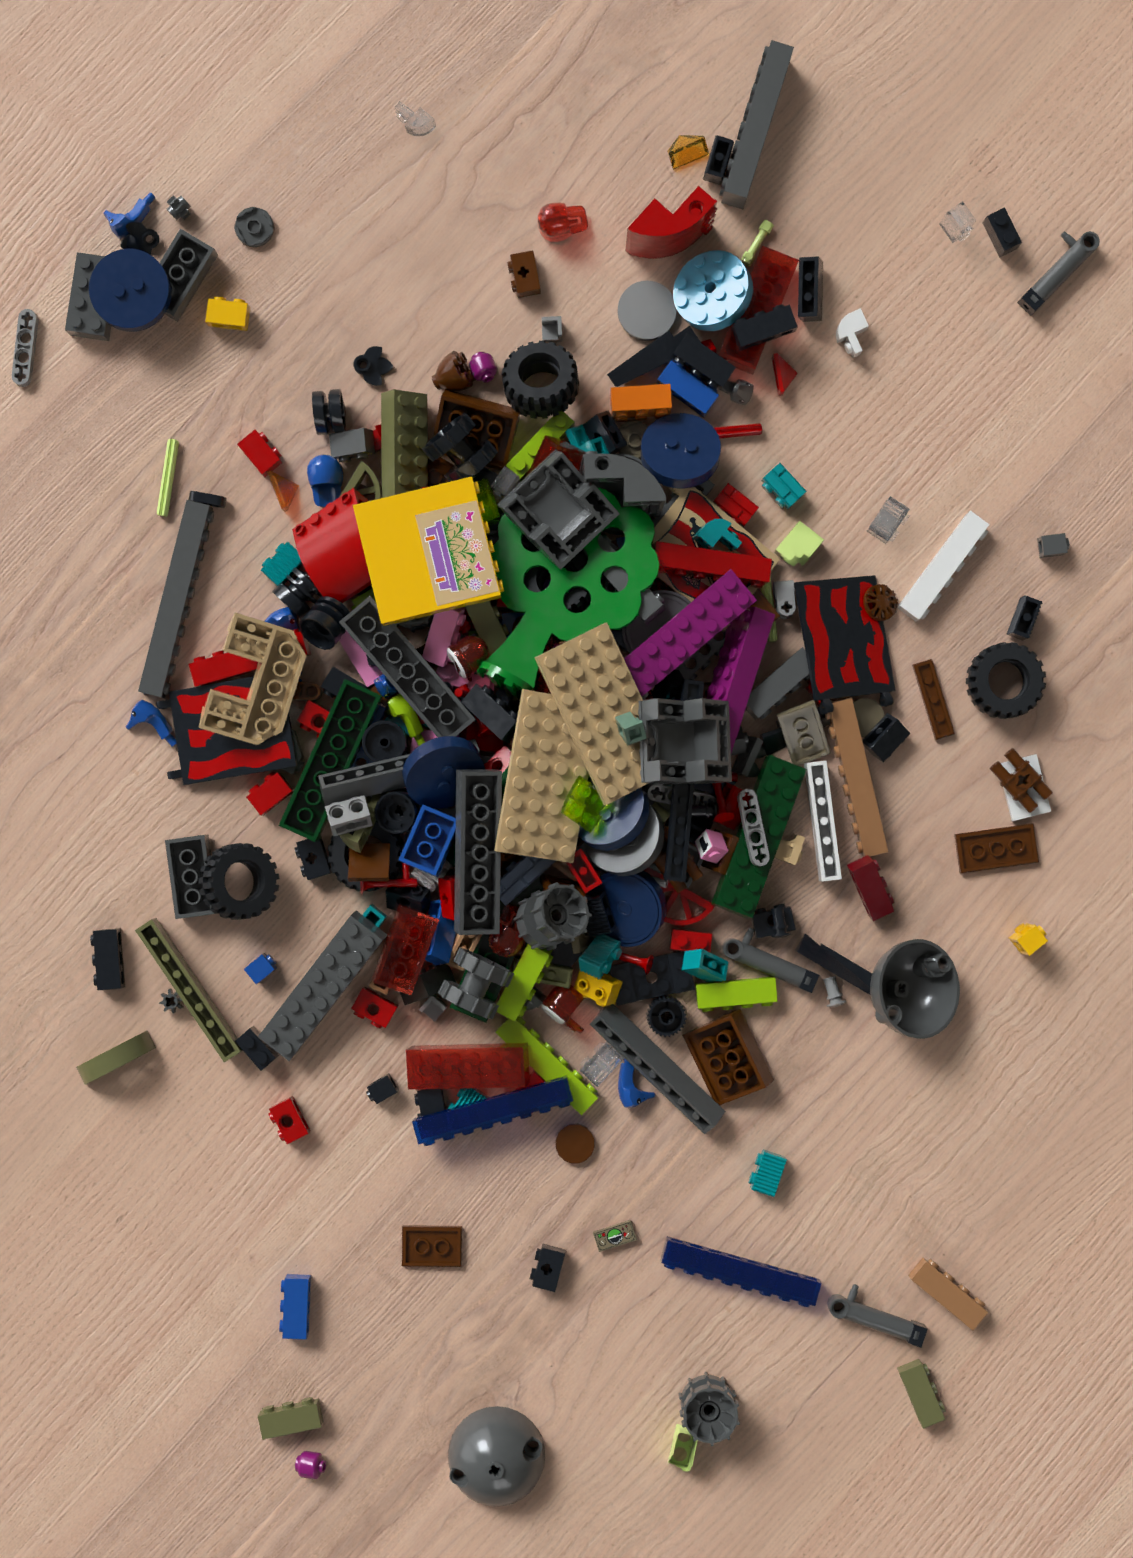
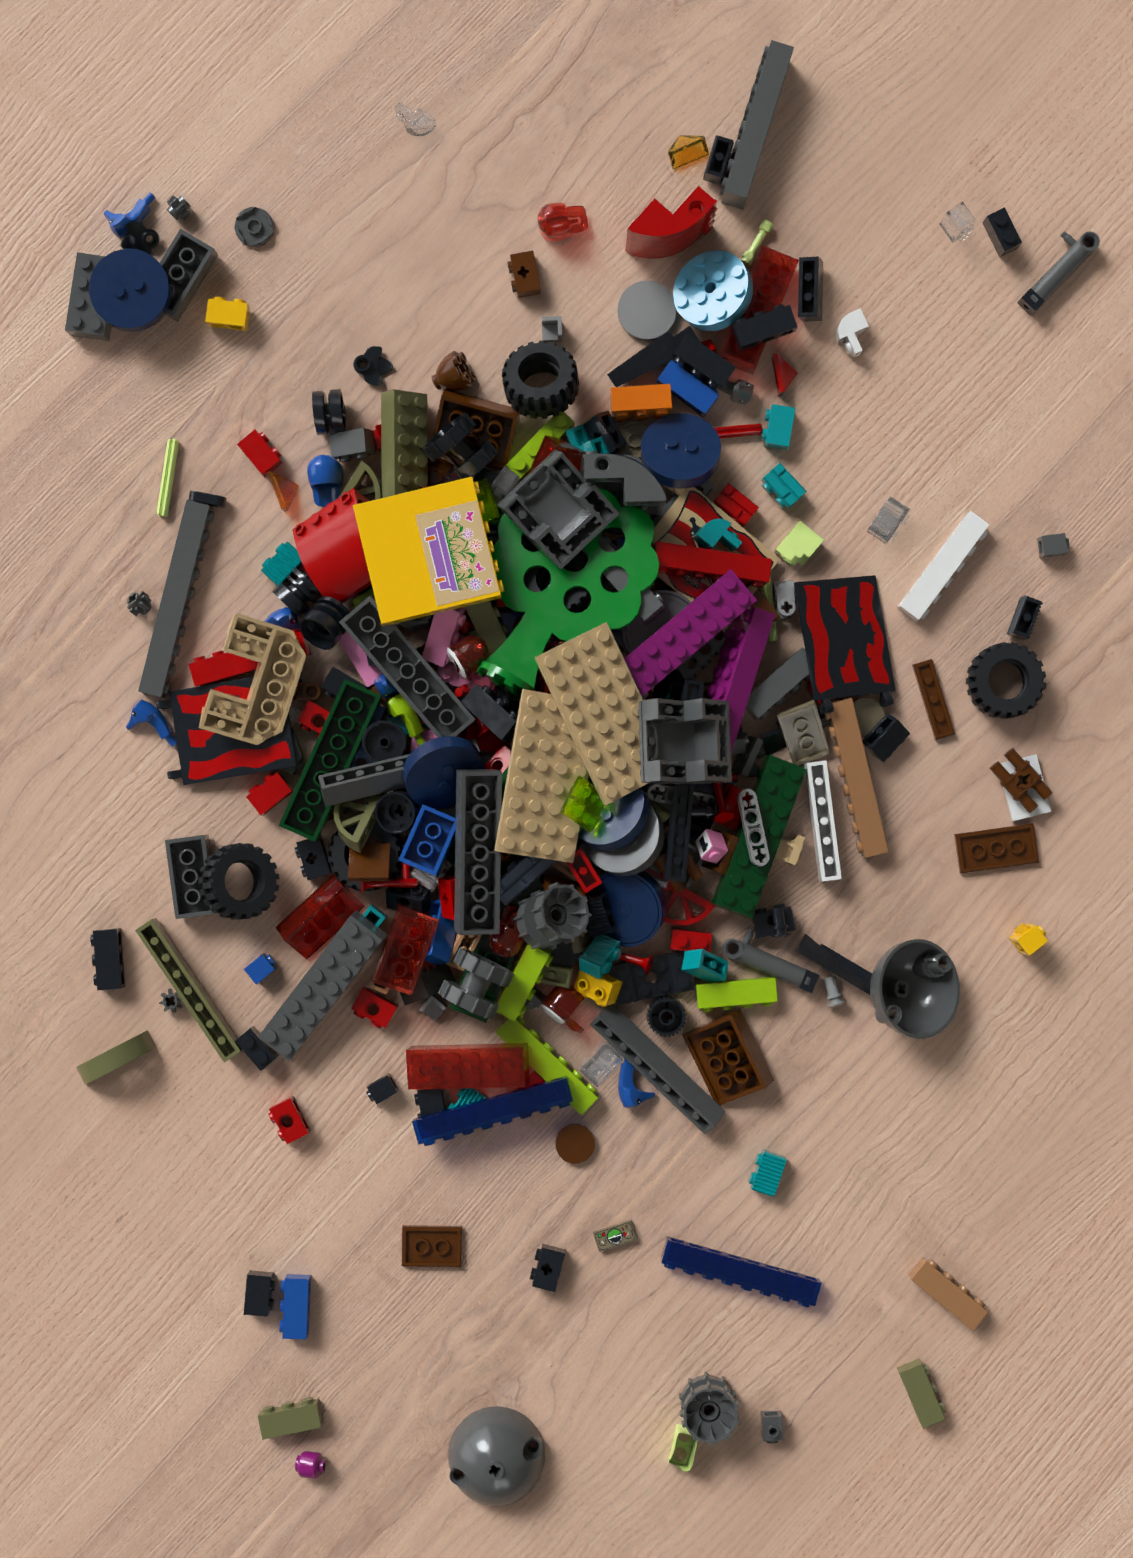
light grey beam [12,309,38,387] -> none
light grey brick [325,795,373,837] -> none
magenta head [469,352,498,383] -> none
sand green brick [615,712,646,746] -> none
dark grey piece [827,1284,928,1348] -> none
dark red brick [847,855,895,921] -> none
reddish brown wheel [863,584,898,621] -> none
none -> dark grey gear [127,591,152,617]
none -> black brick [243,1270,276,1317]
none -> clear red slope [275,874,365,959]
none -> dark grey brick [760,1411,783,1444]
none -> teal brick [761,404,795,450]

